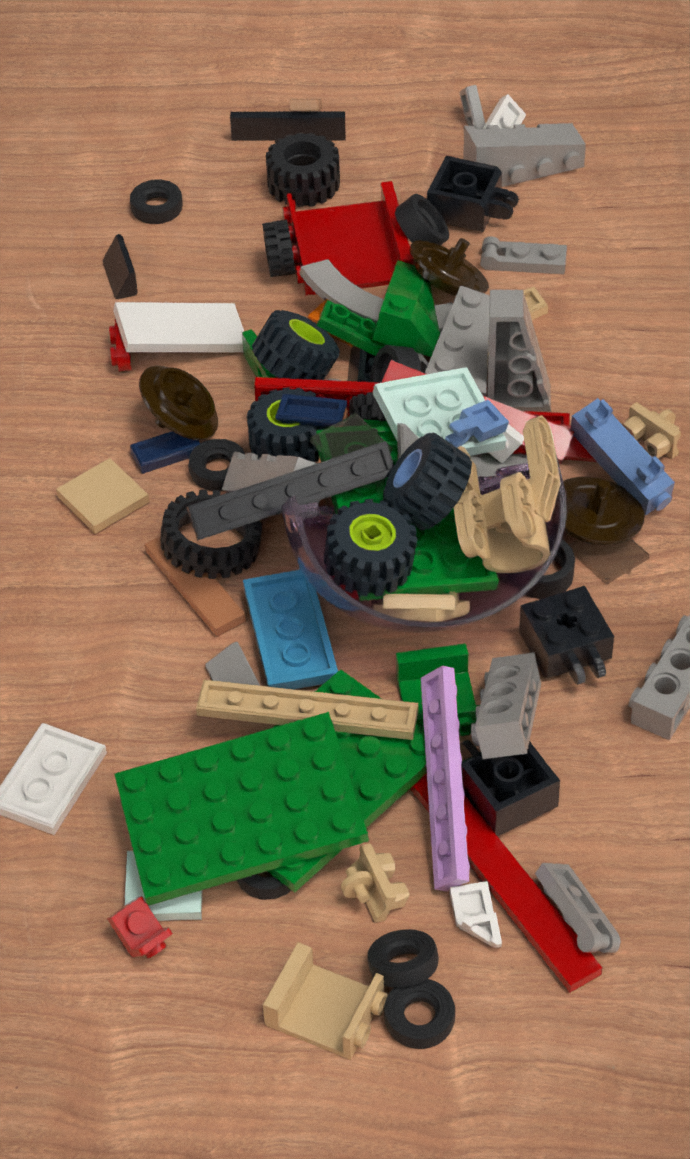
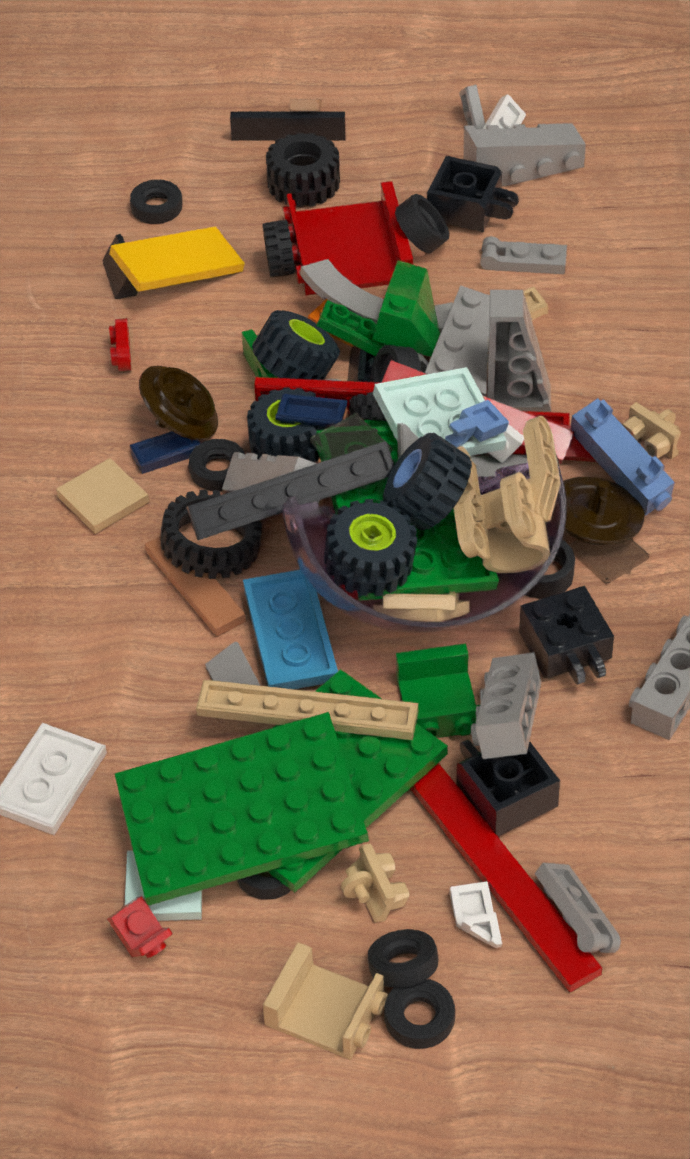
white tile [113,302,244,352] -> none
dark brown piece [410,238,489,296] -> none
lavender plate [421,666,470,891] -> none
none -> yellow tile [109,226,245,292]

